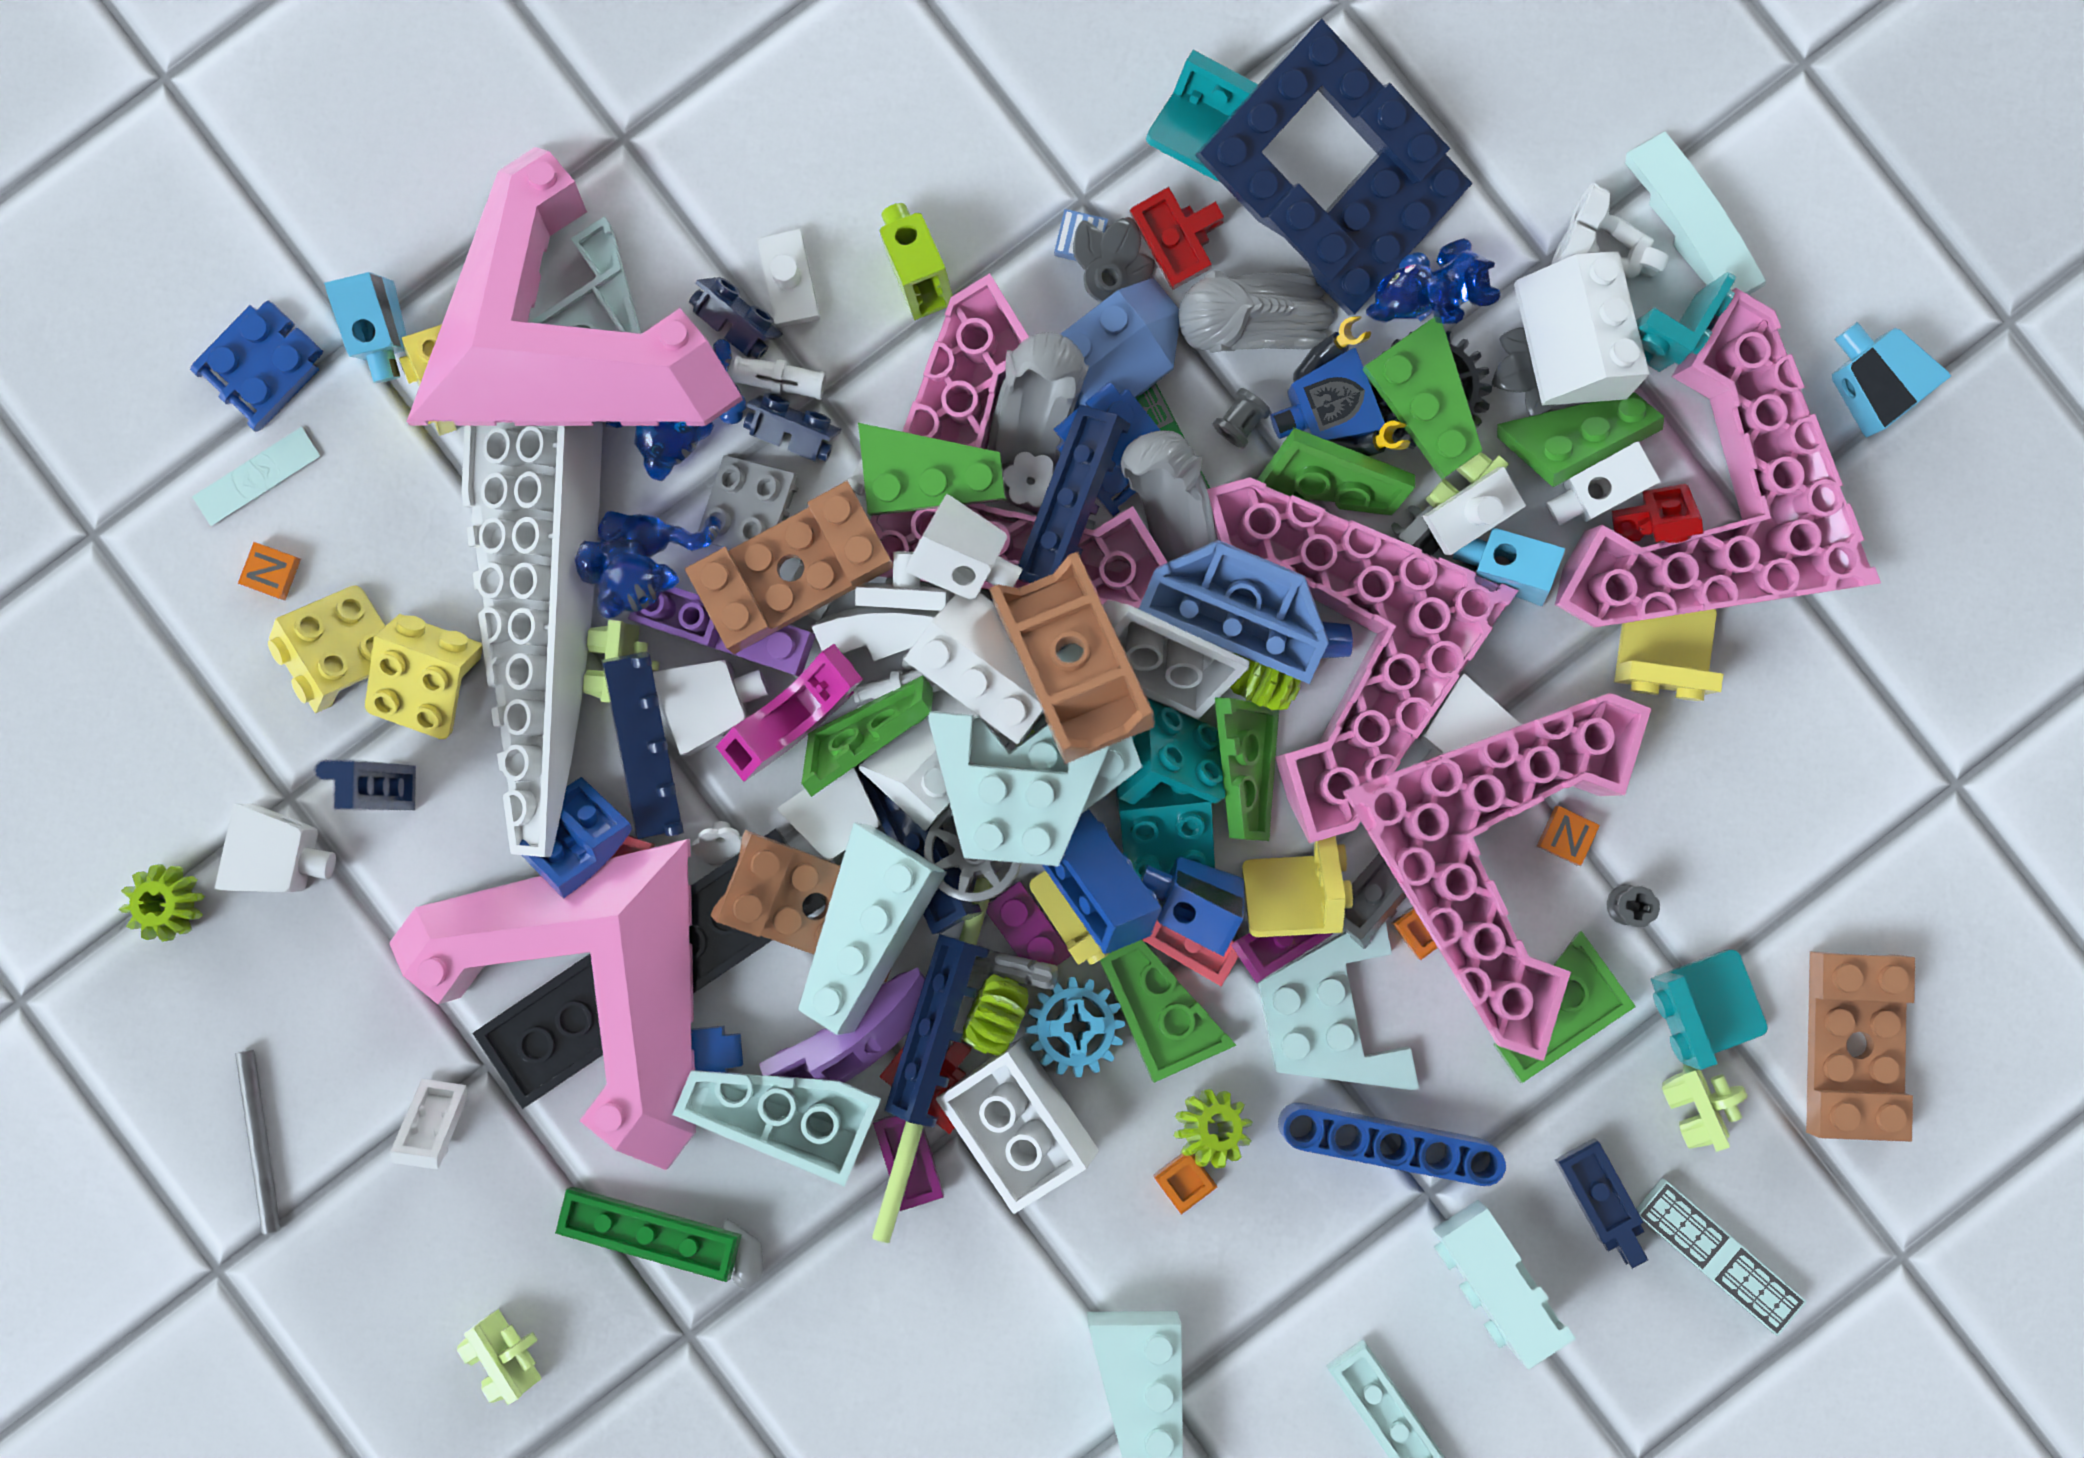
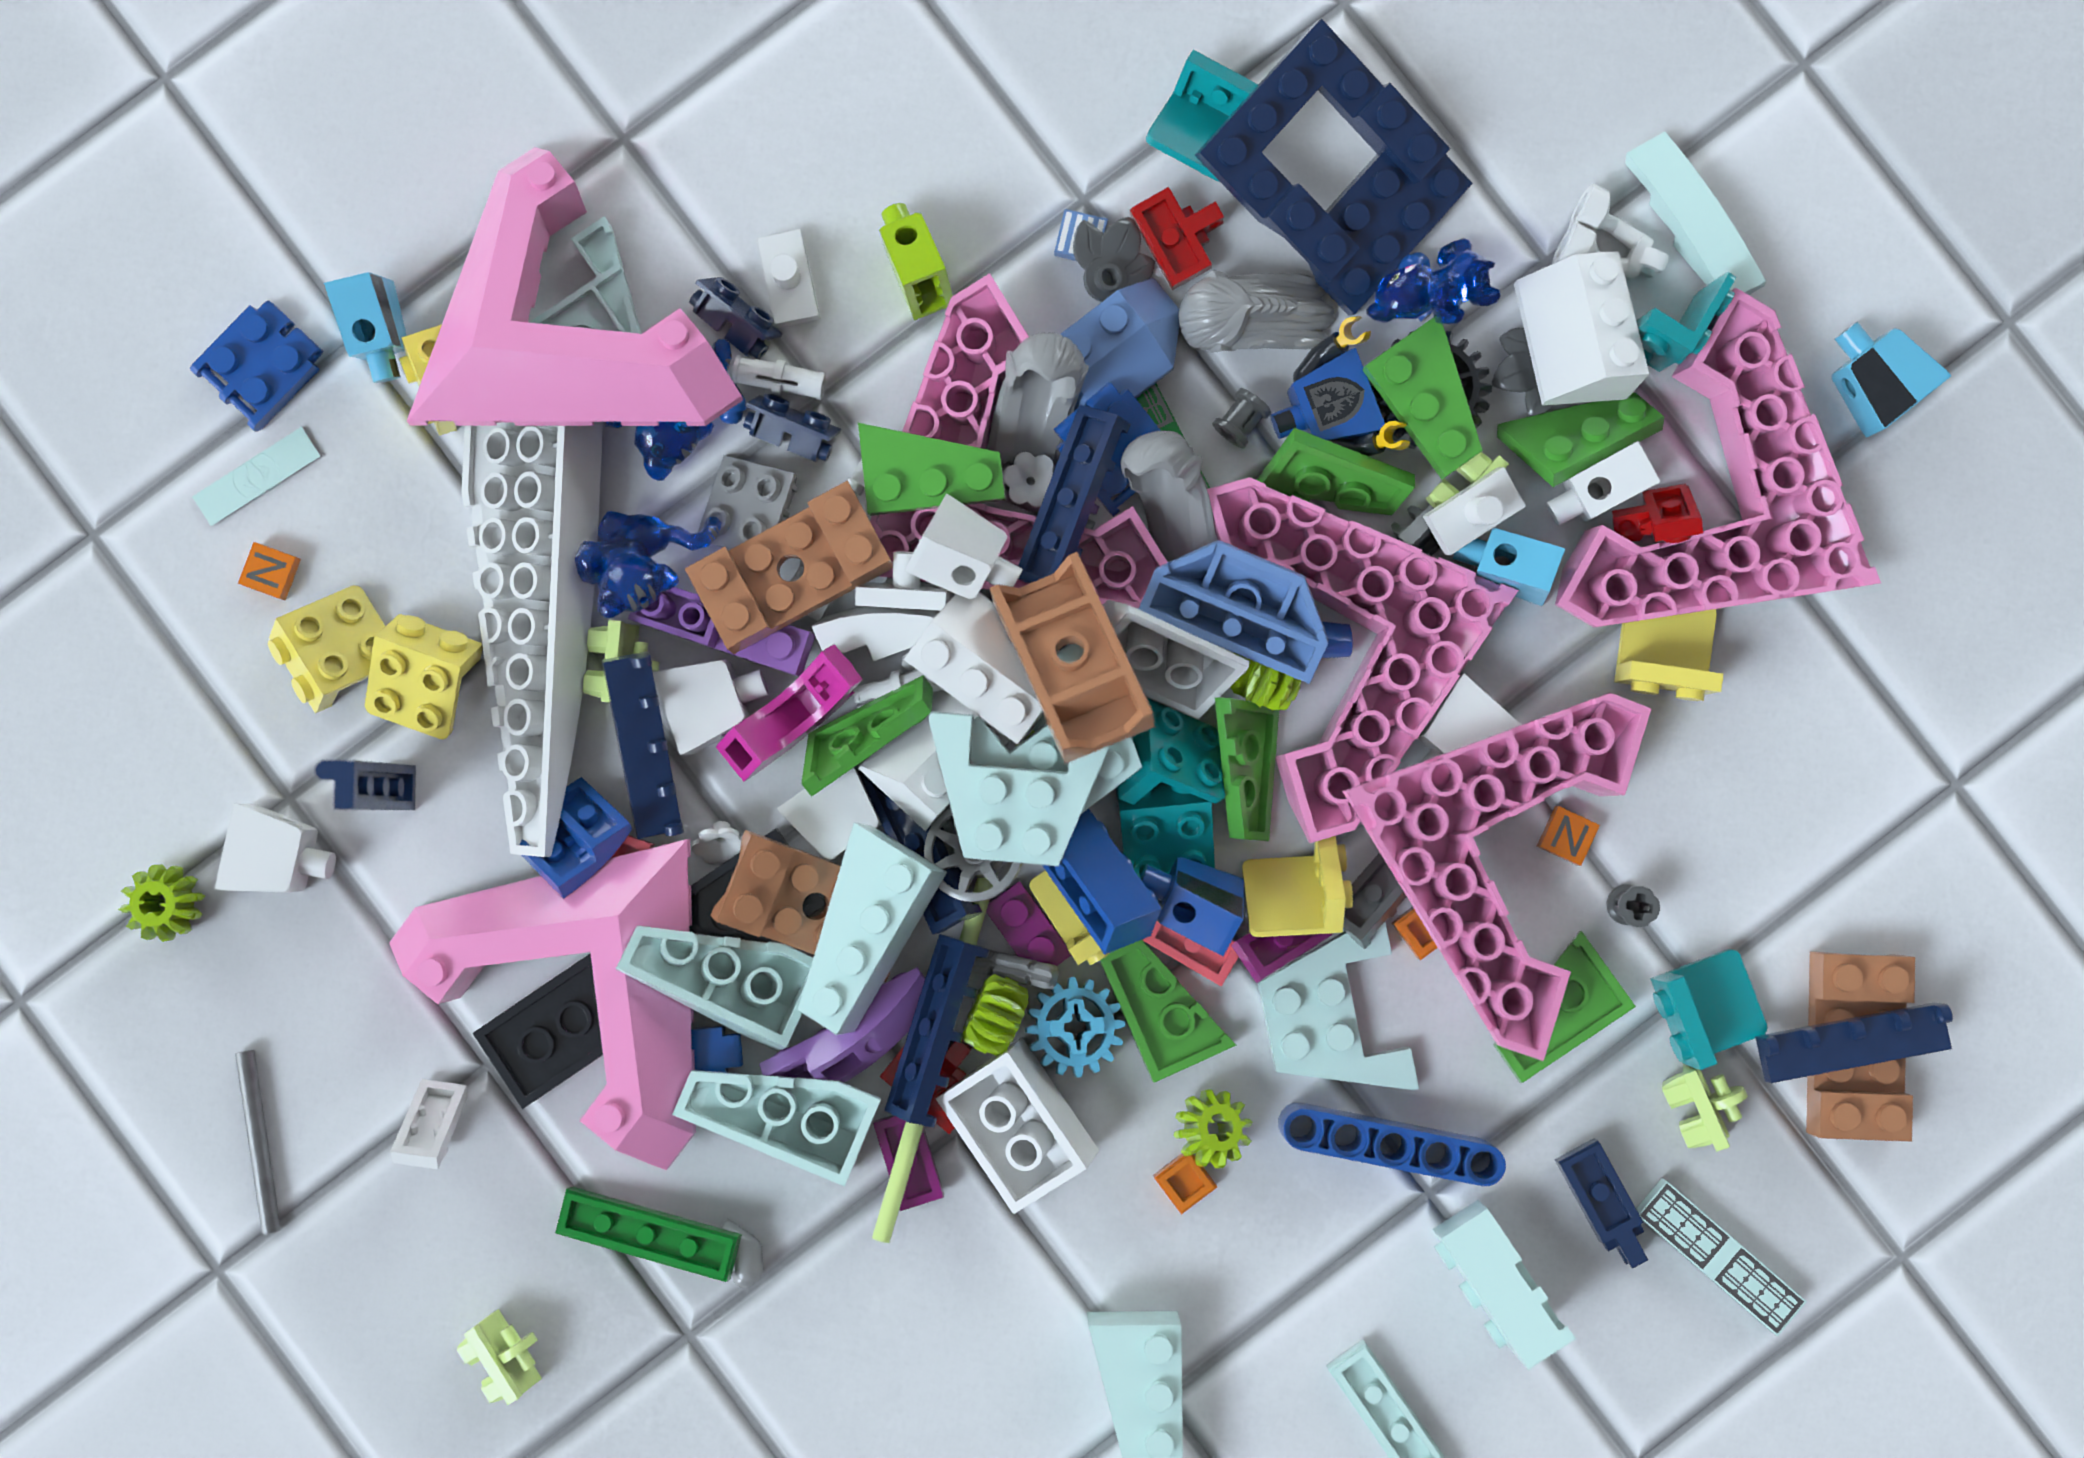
none -> light aqua wedge [616,926,813,1051]
none -> dark blue hinge [1755,1002,1953,1083]

